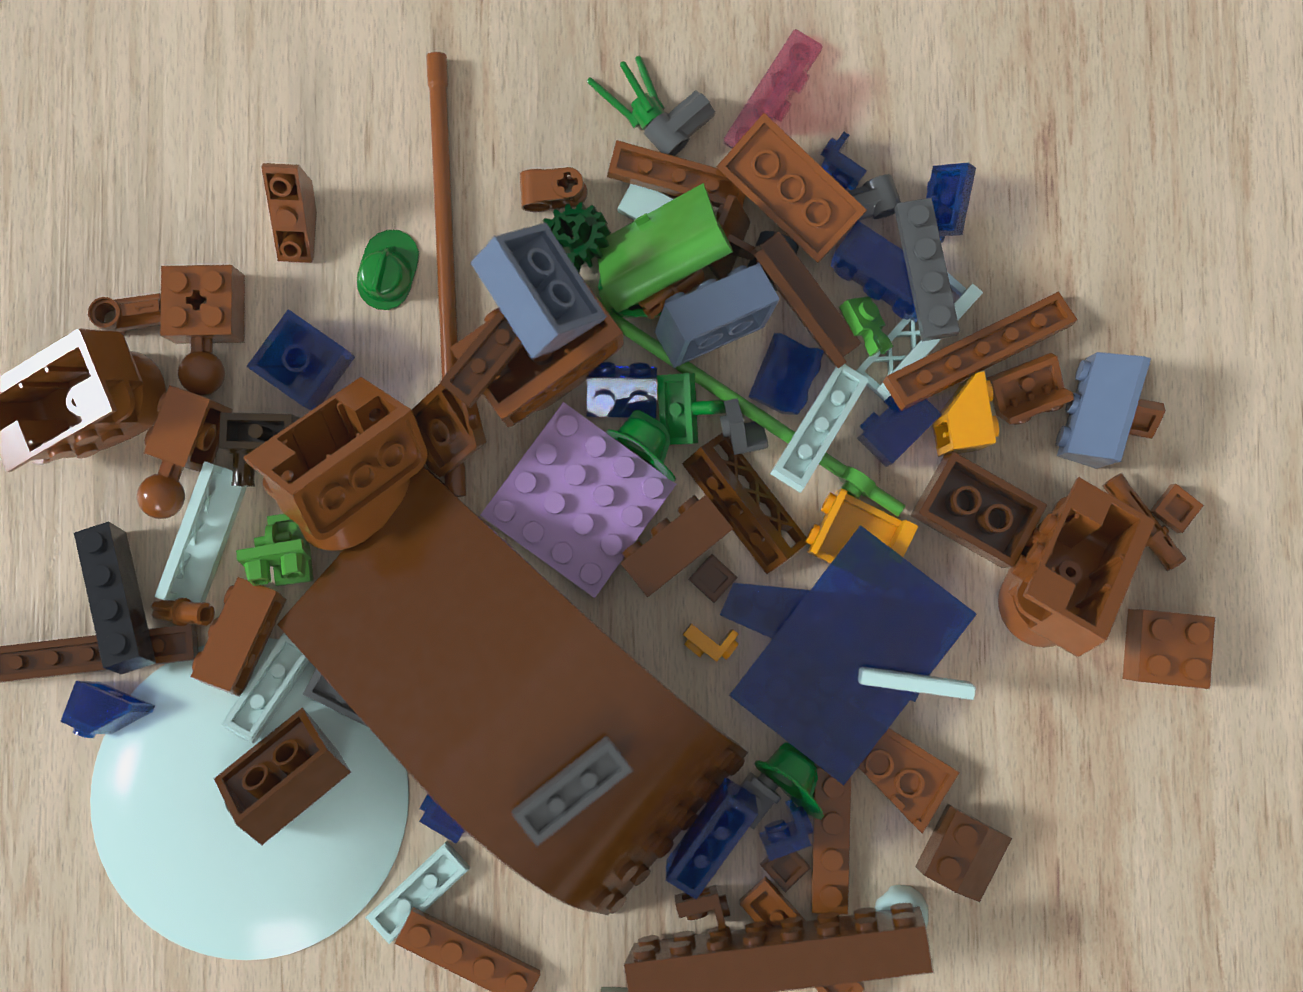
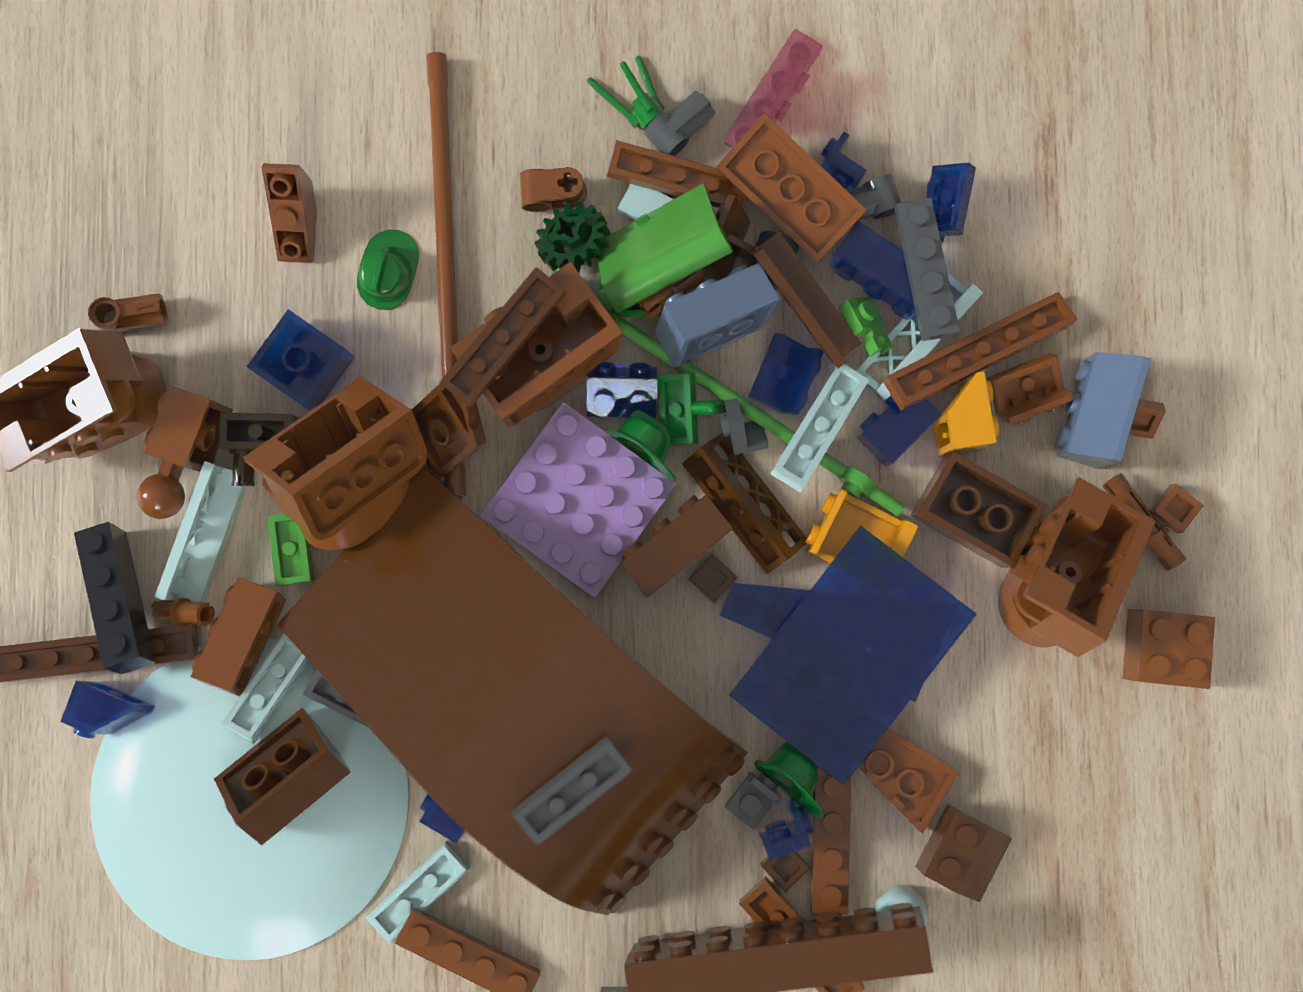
dark orange brick [160,265,245,396] -> none
bright green hips [236,524,312,586] -> none
sand blue slope [470,223,607,359] -> none
clear blue brick [666,777,758,899] -> none
reddish brown bracket [675,885,731,930] -> none
light orange bracket [682,624,739,662] -> none
light aqua tile [858,667,975,700] -> none

